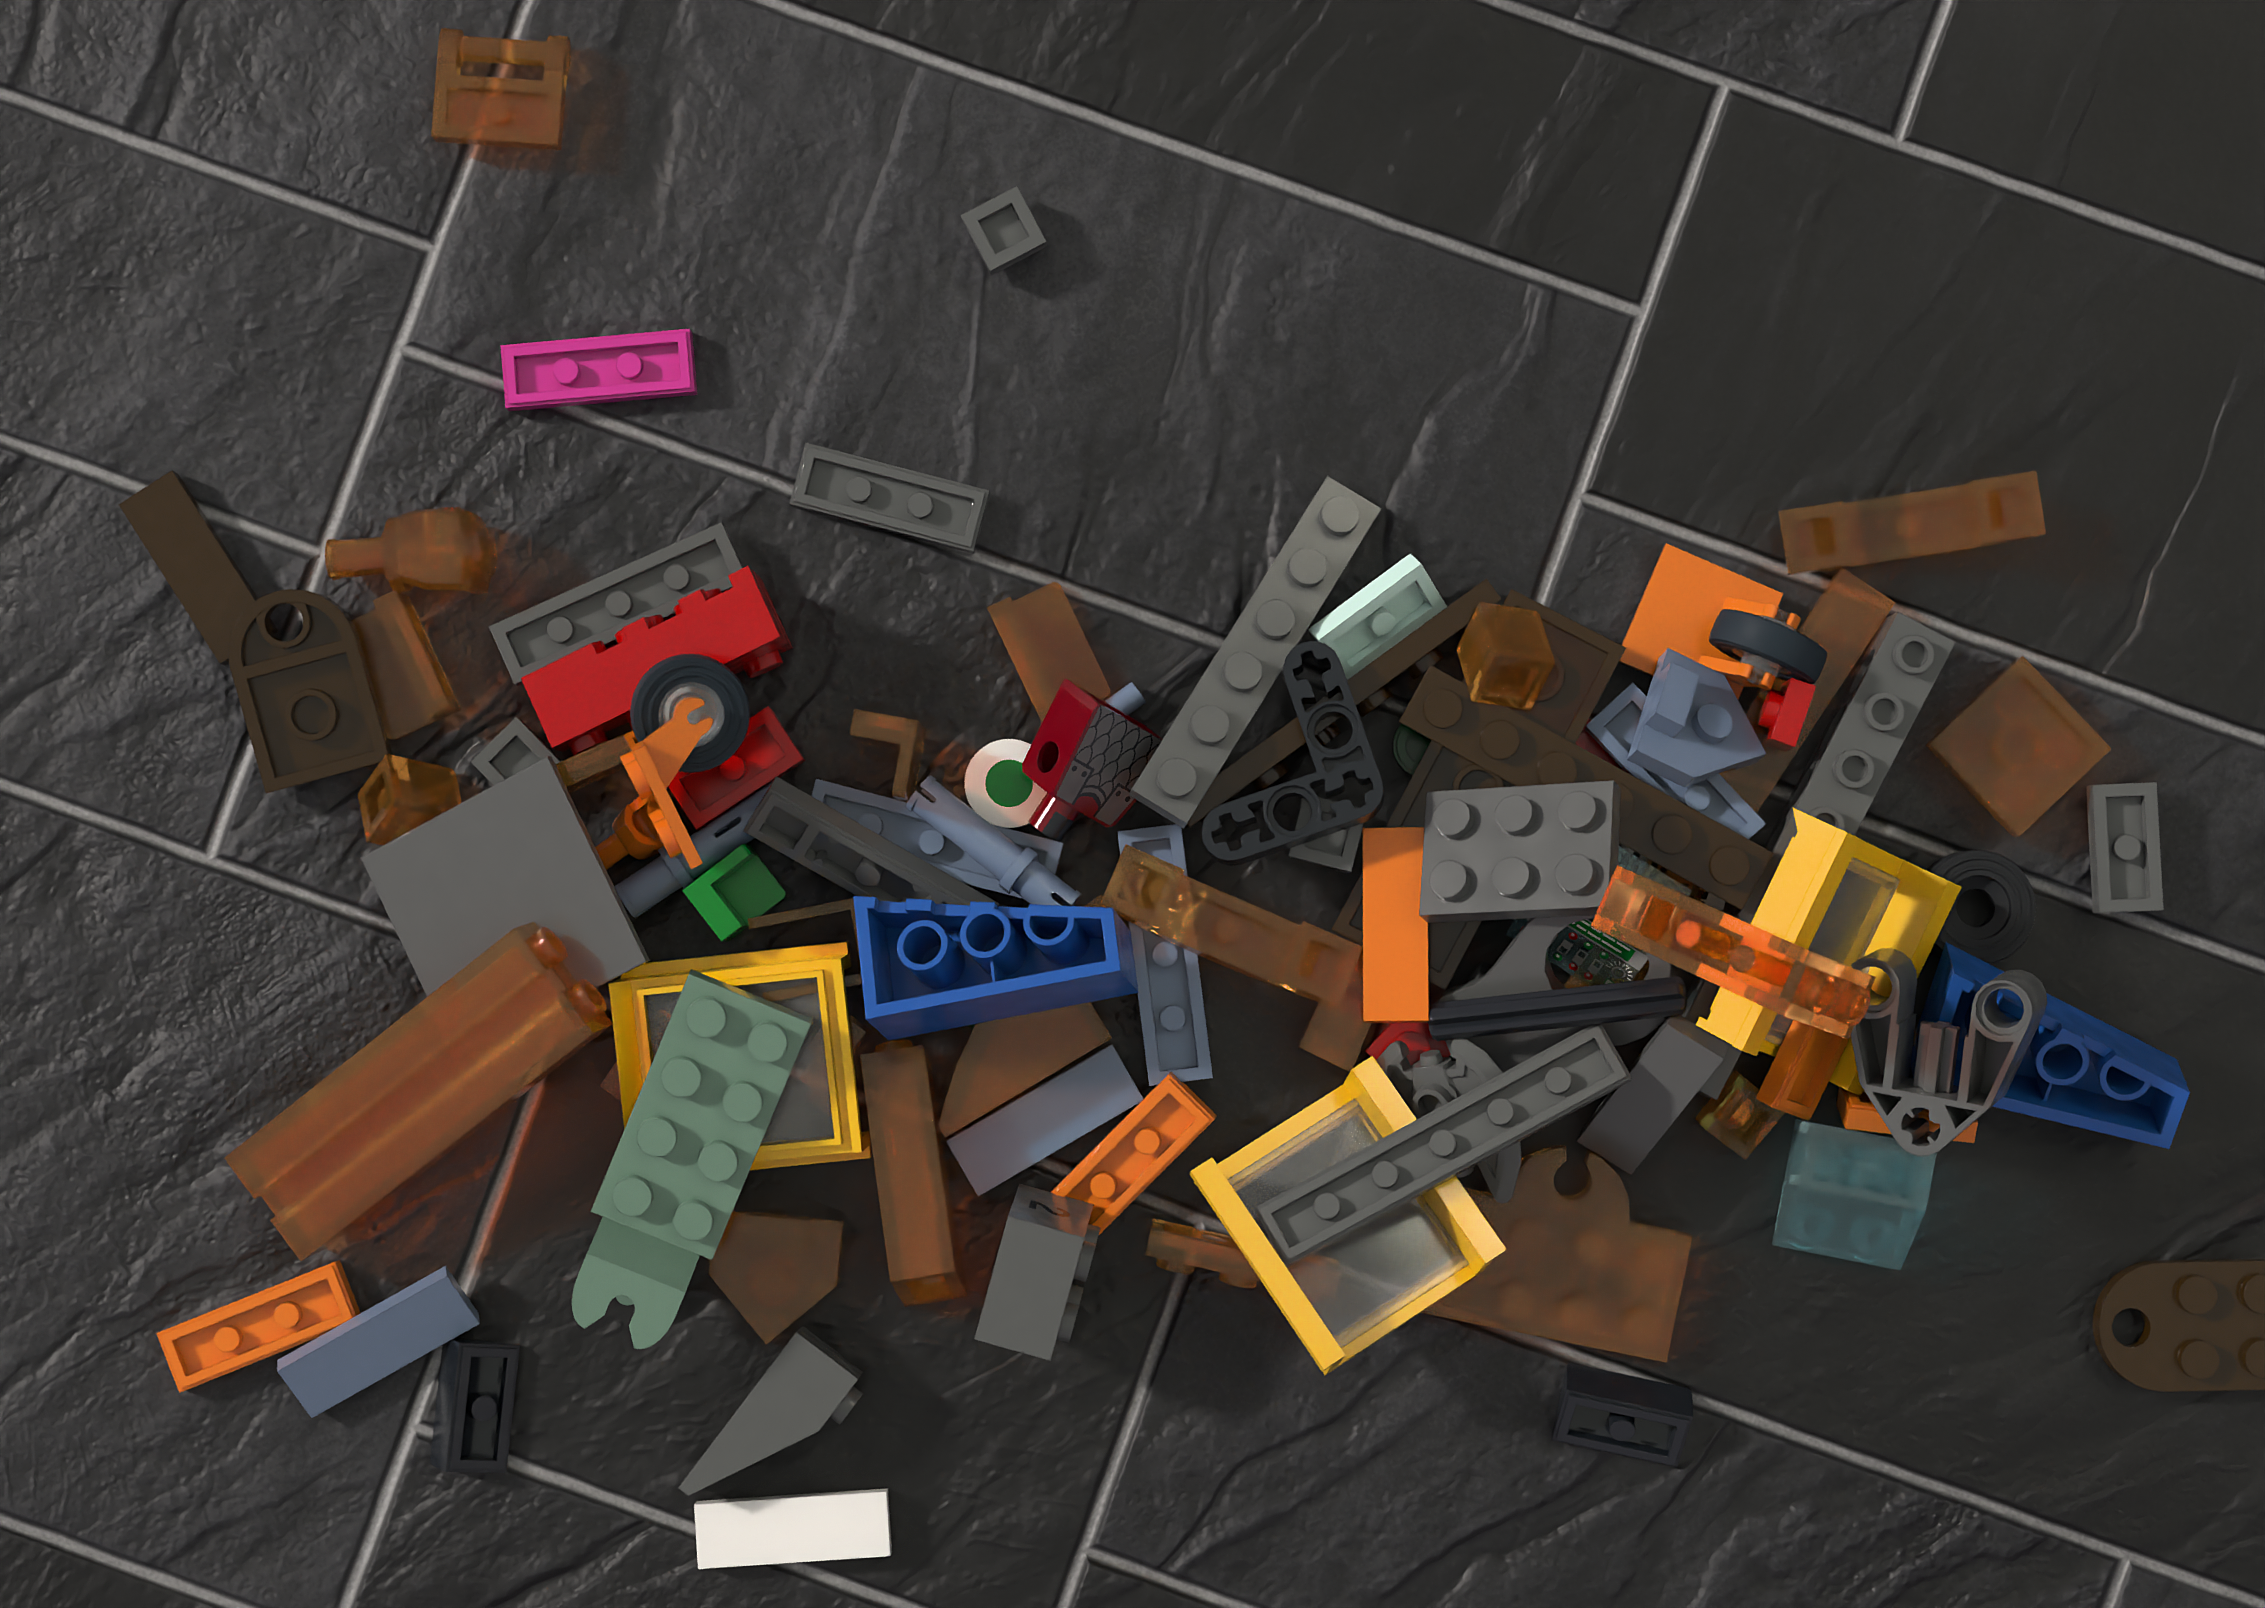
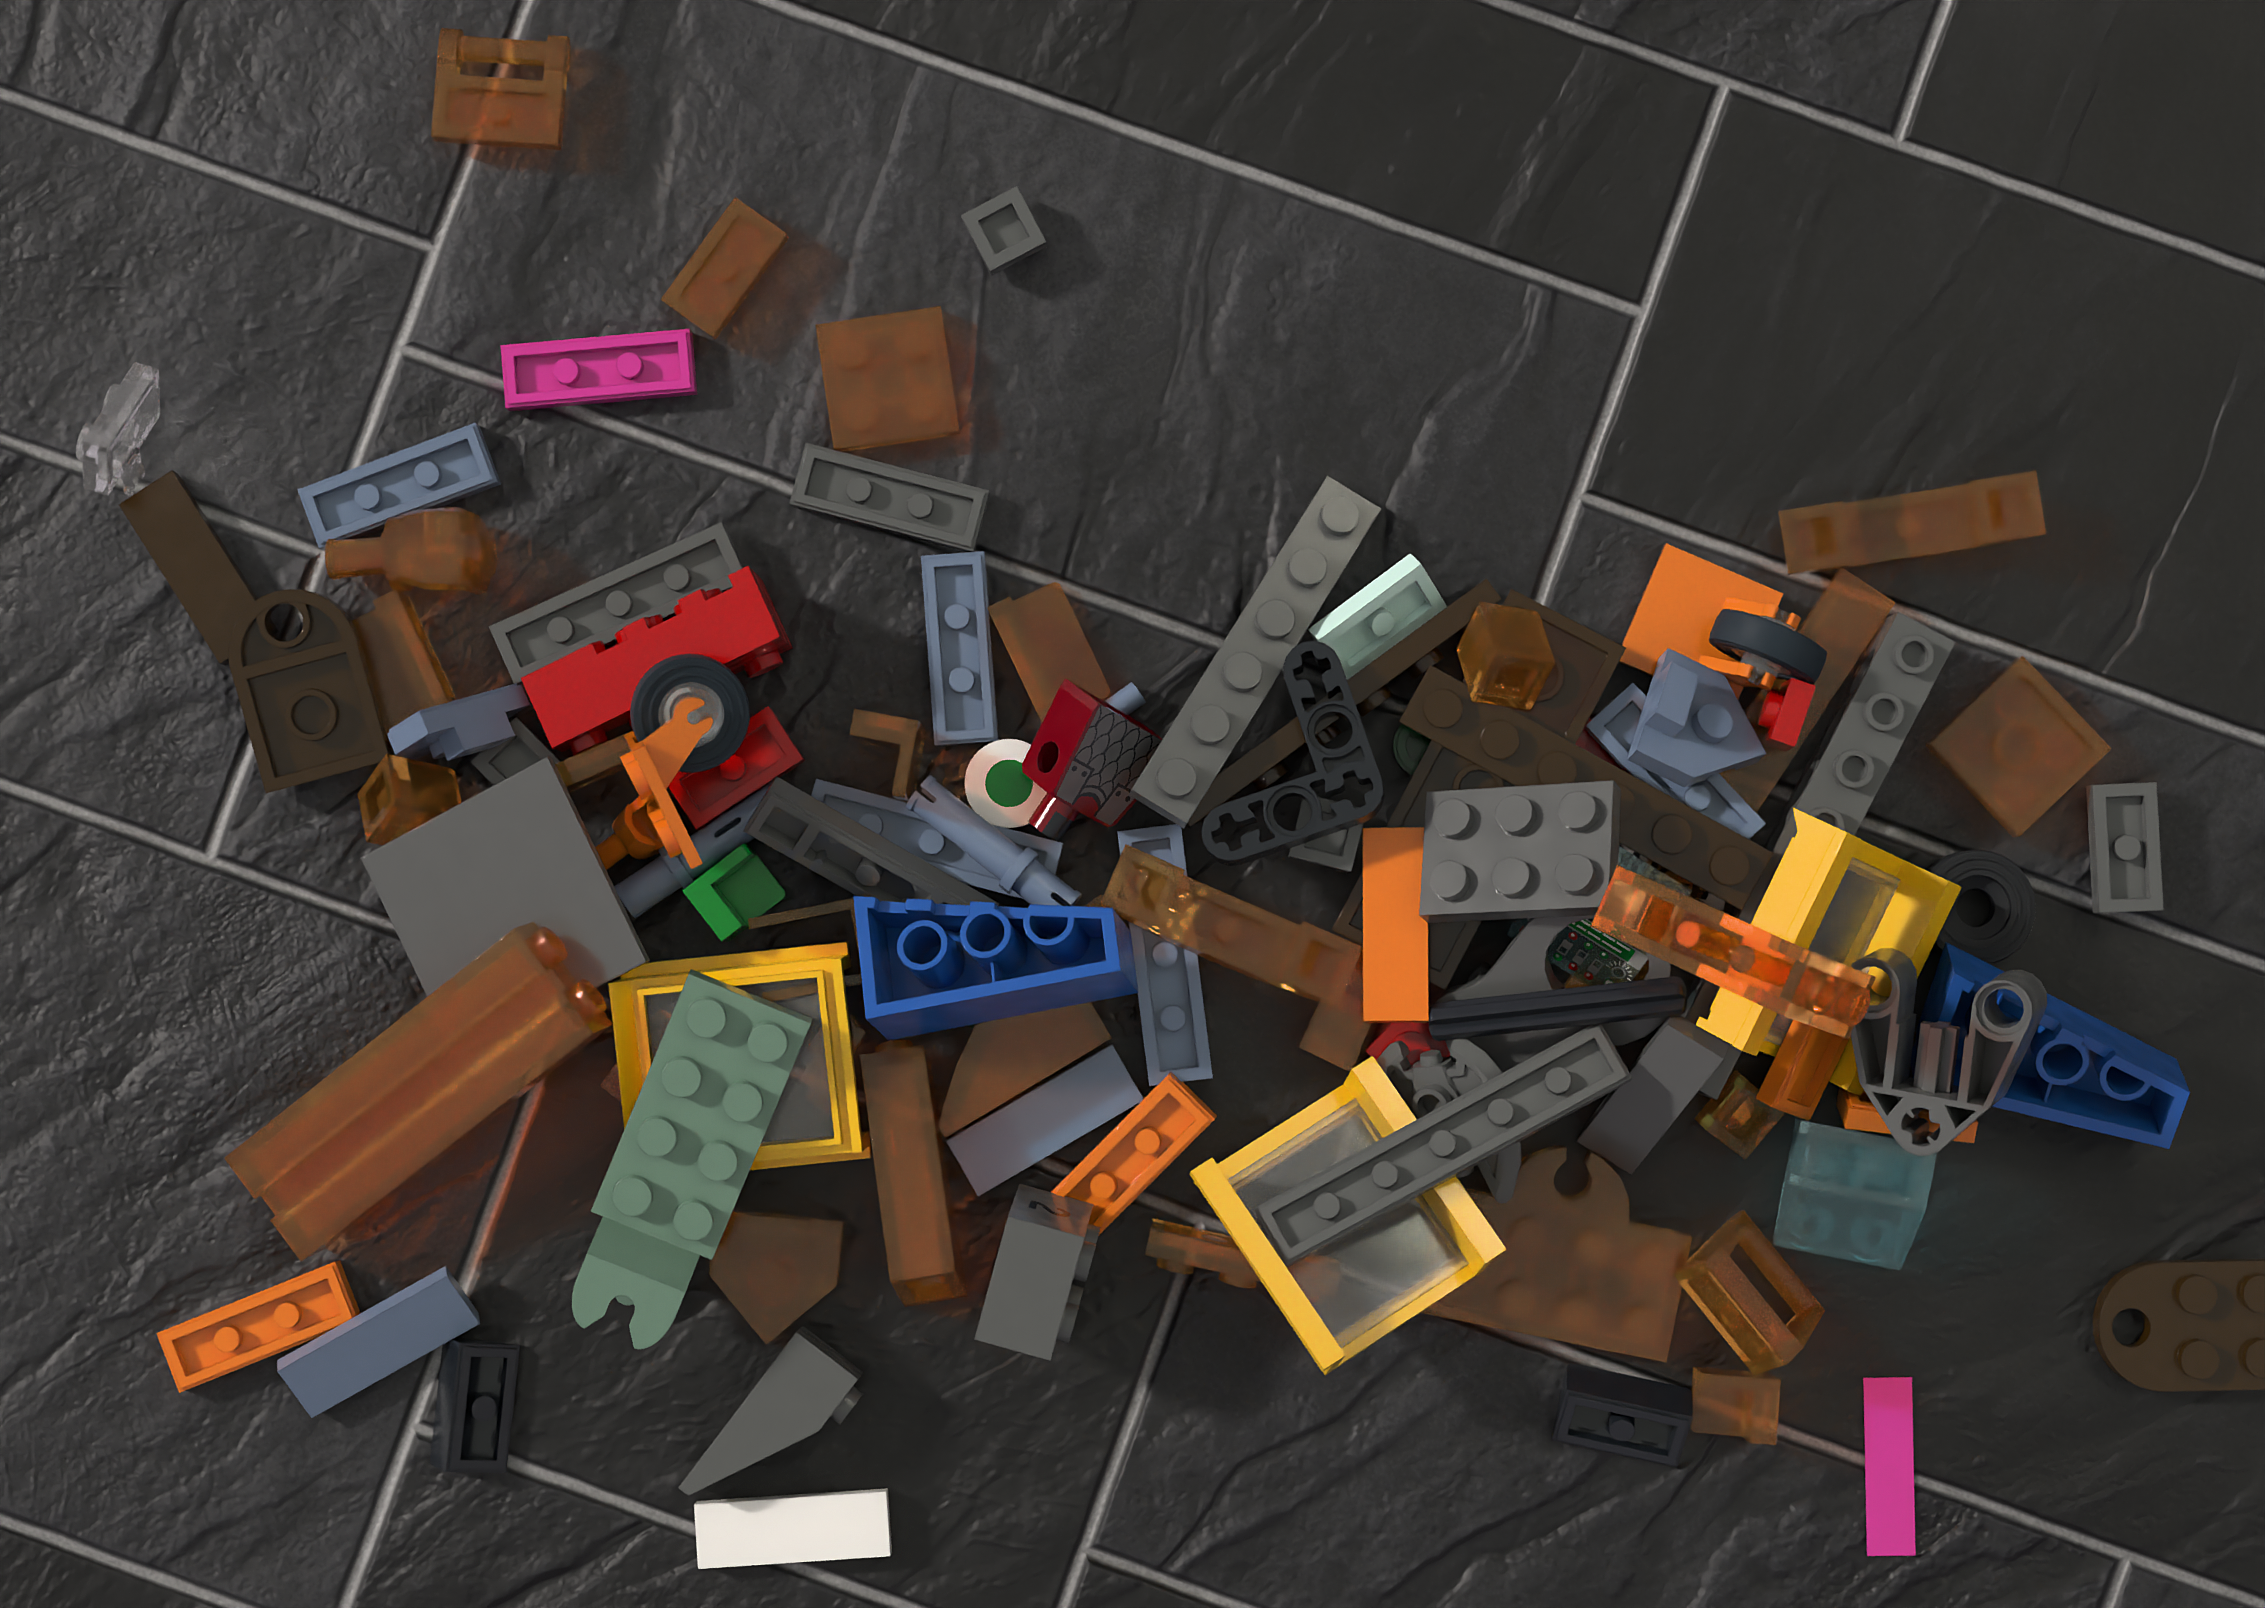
none -> clear plate [76,362,160,496]
none -> sand blue tile [297,423,501,551]
none -> sand blue plate [387,683,530,761]
none -> clear orange plate [661,197,789,340]
none -> clear orange plate [815,306,960,452]
none -> sand blue tile [921,551,999,747]
none -> clear orange tile [1673,1210,1825,1375]
none -> clear orange panel [1690,1367,1781,1445]
none -> dark pink sticker [1863,1377,1916,1556]

